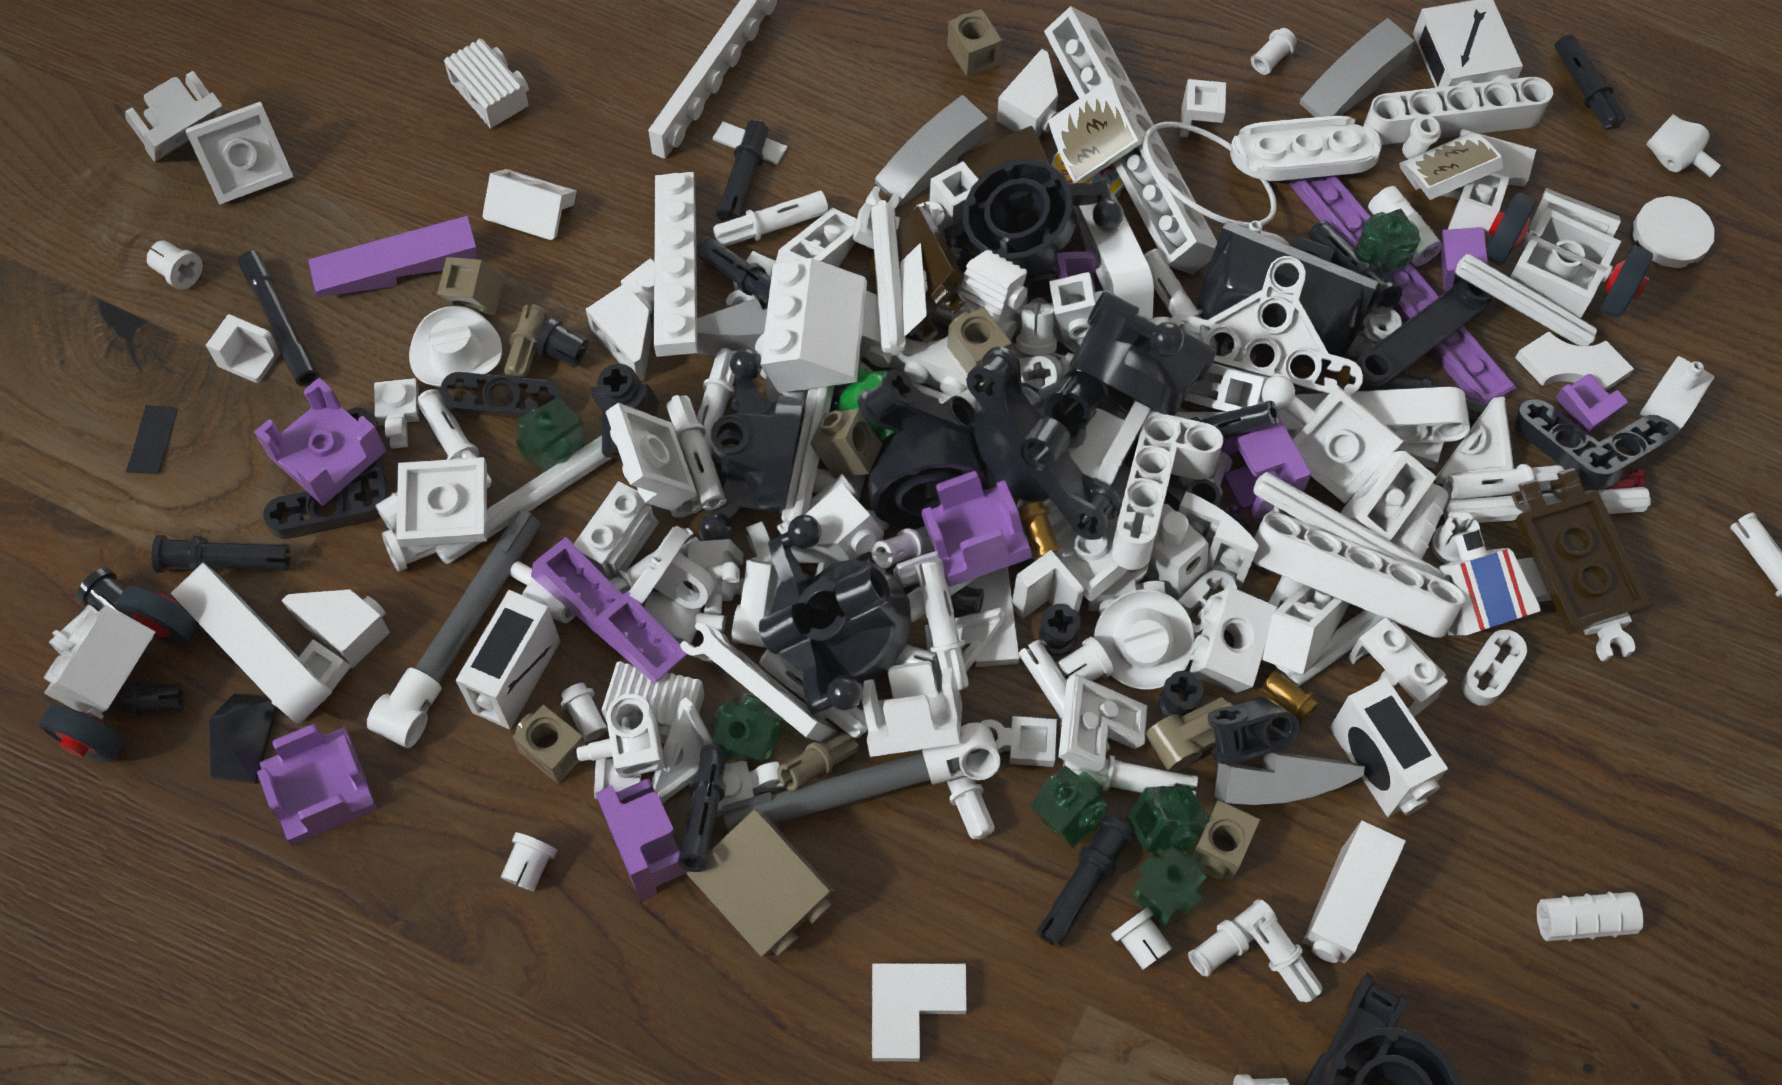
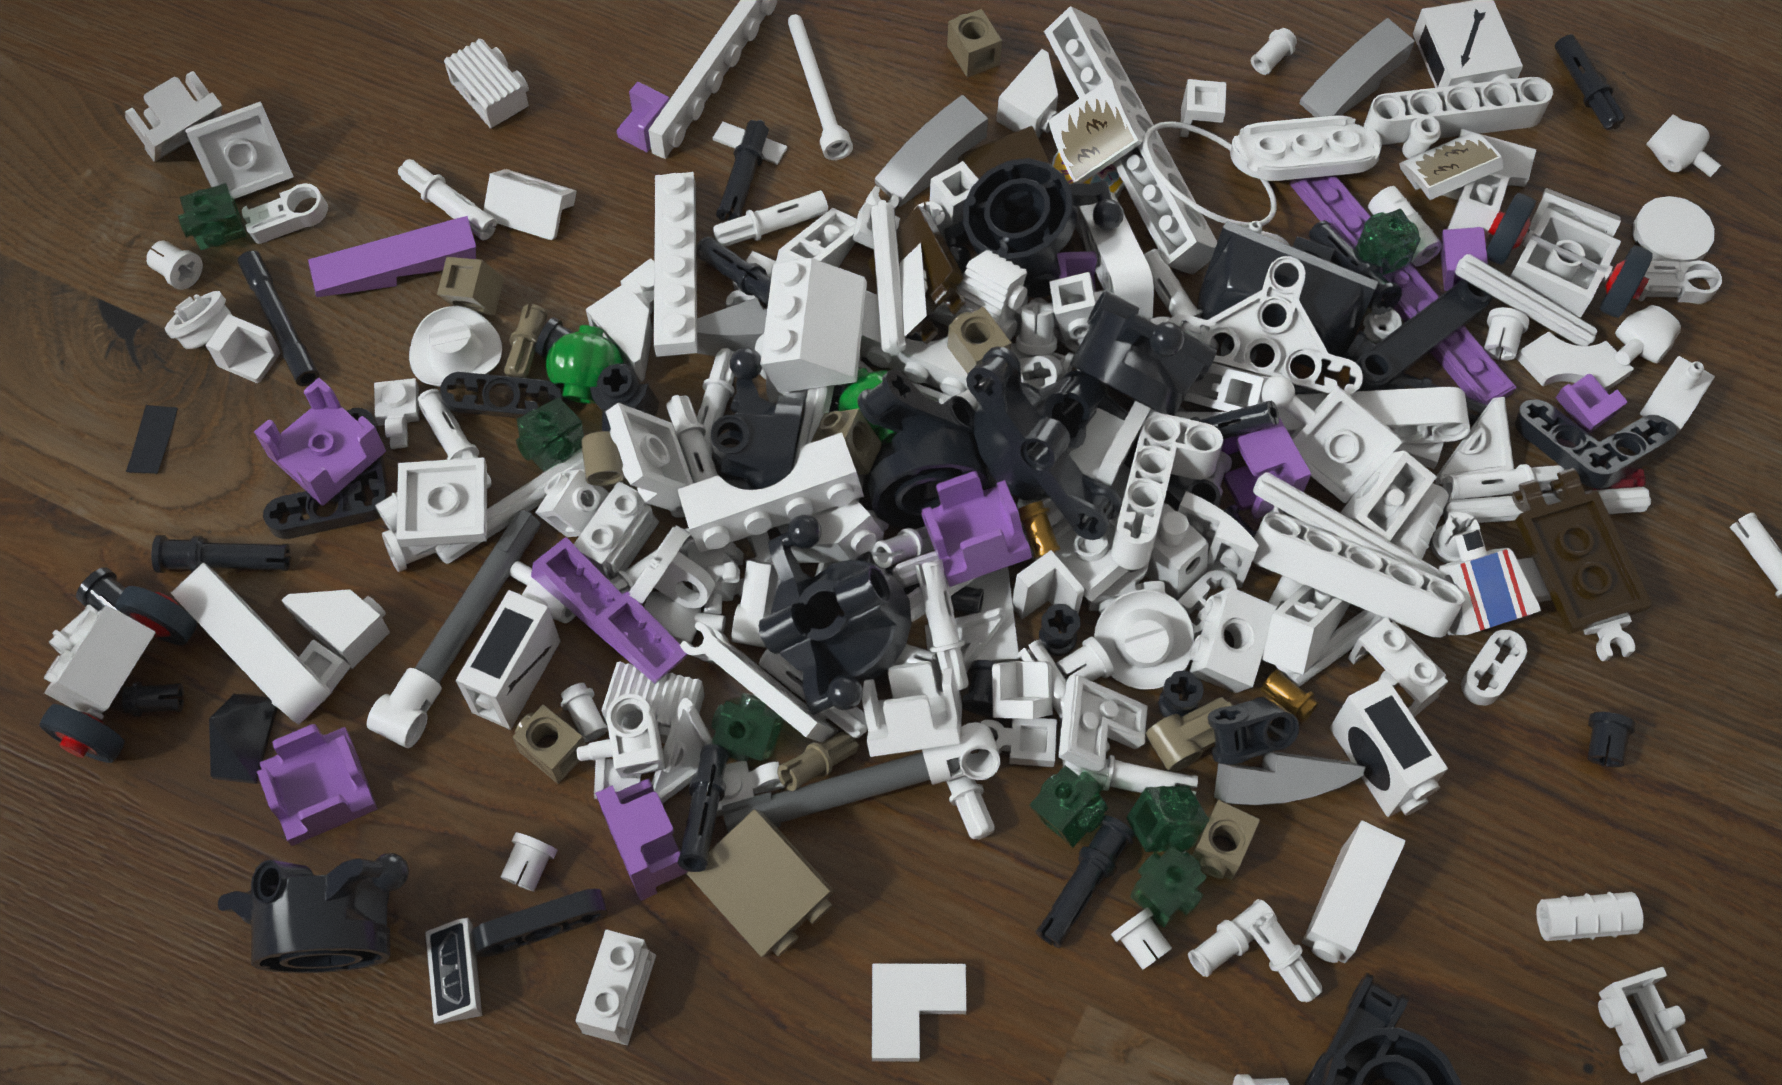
none -> white piece [165,291,233,349]
none -> clear green brick [178,183,247,250]
none -> black piece [218,853,410,973]
none -> white piece [242,184,328,244]
none -> white axle [398,159,497,240]
none -> slope [426,917,482,1025]
none -> black beam [471,888,608,957]
none -> white brick [535,469,609,538]
none -> green plant [546,325,623,404]
none -> white window [576,930,656,1046]
none -> dark tan piece [581,431,638,491]
none -> medium lavender panel [617,81,670,152]
none -> white arch [677,433,864,553]
none -> white piece [788,14,853,160]
none -> black bush [962,660,997,716]
none -> white panel [992,661,1053,719]
none -> white bush [1484,307,1529,361]
none -> black bush [1587,712,1636,767]
none -> white window [1598,967,1707,1083]
none -> white piece [1615,305,1681,365]
none -> white piece [1638,260,1722,304]

